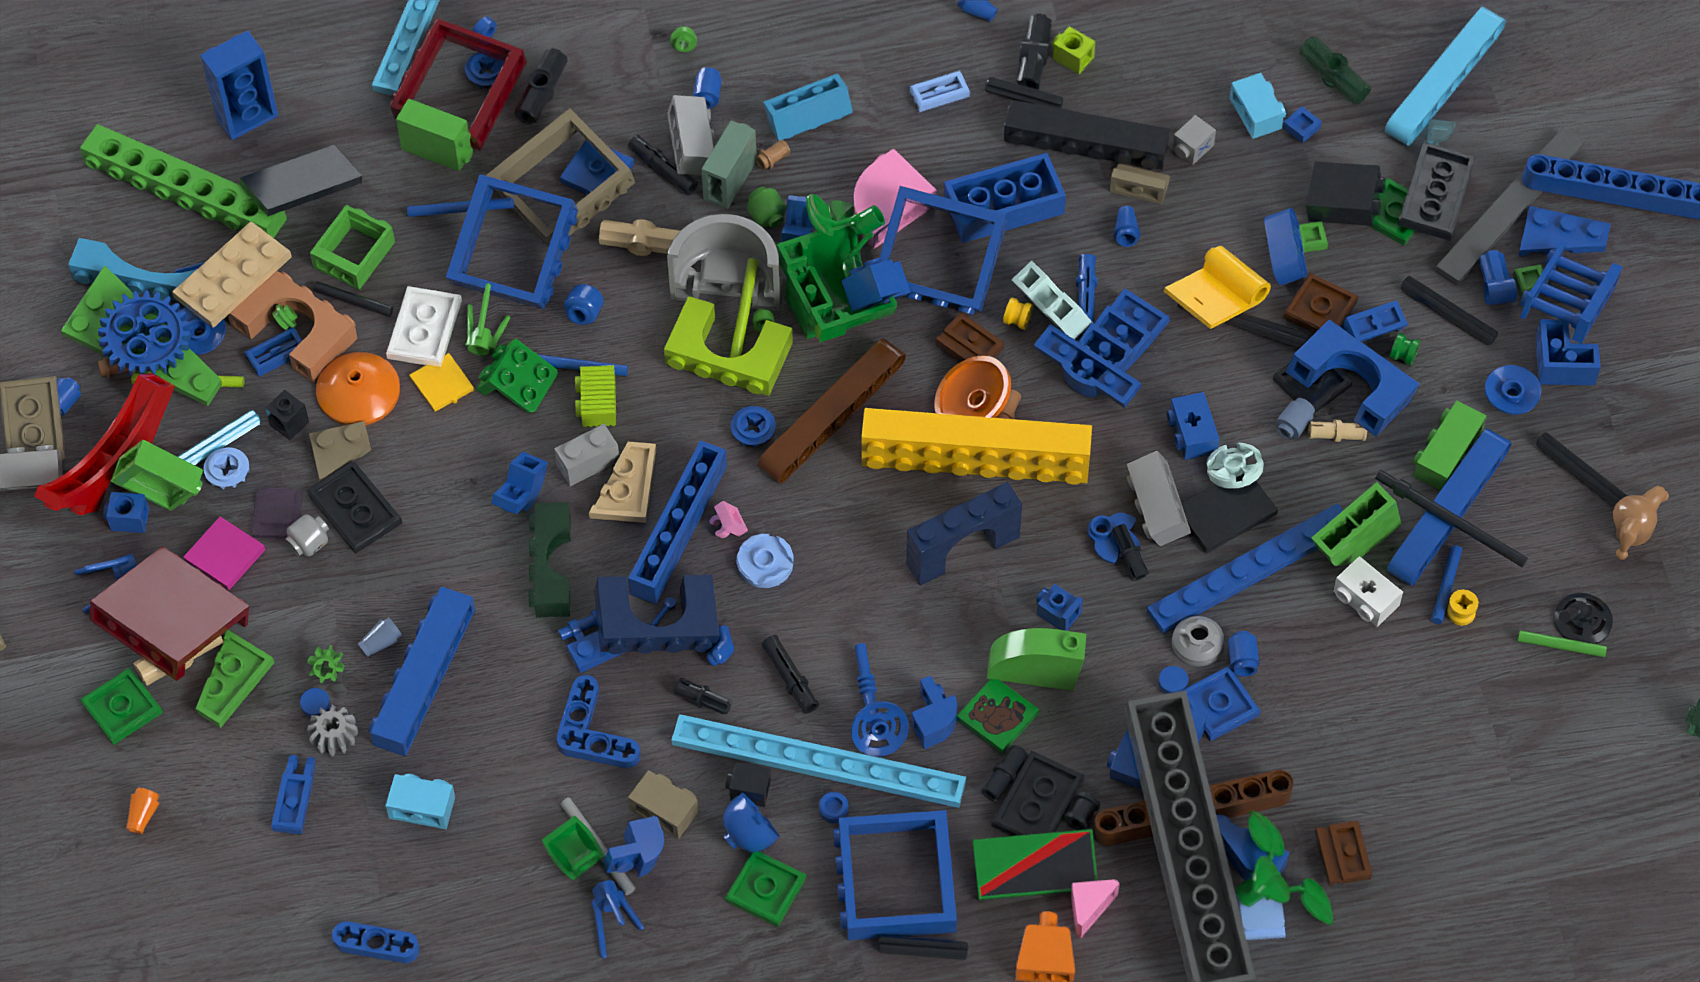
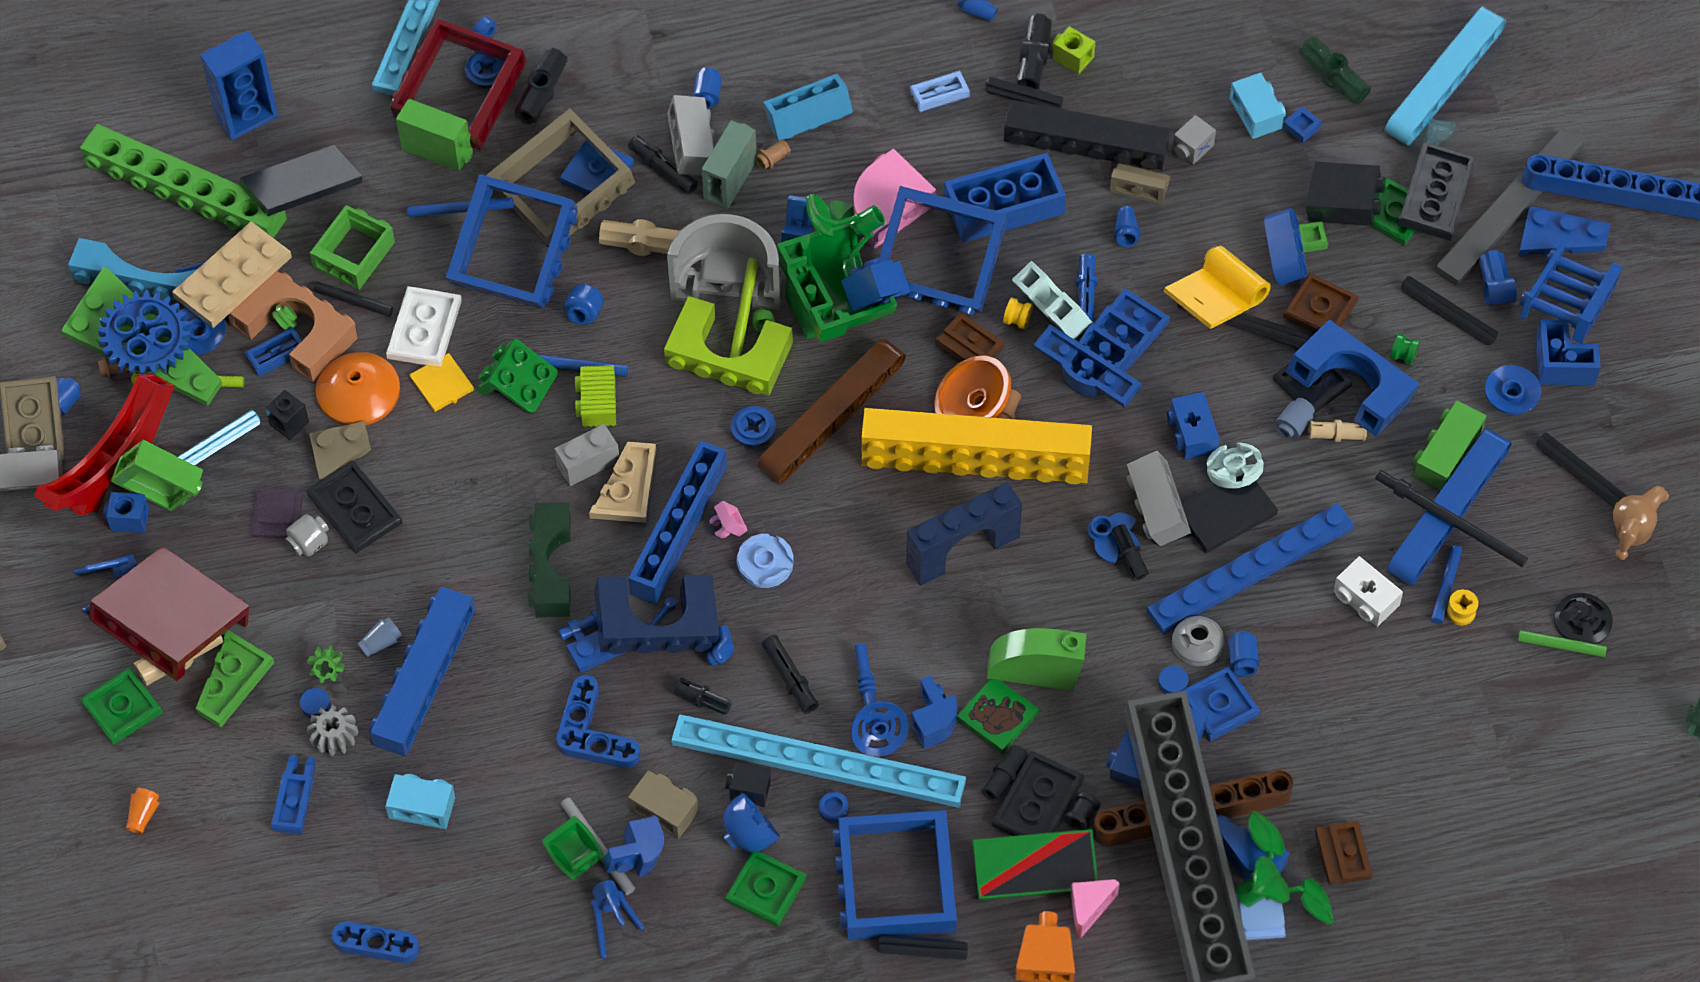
dark pink tile [183,517,265,591] -> none
light blue gear [204,447,250,490] -> none
bright green plant [465,283,510,356] -> none
blue brick [491,452,548,514] -> none
bright green plate [670,27,697,52] -> none
bright green head [747,187,787,228] -> none
blue brick [1036,584,1083,631] -> none
bright green brick [1311,482,1402,566] -> none
blue hinge [1341,300,1408,342] -> none
bright green tile [1513,264,1548,297] -> none

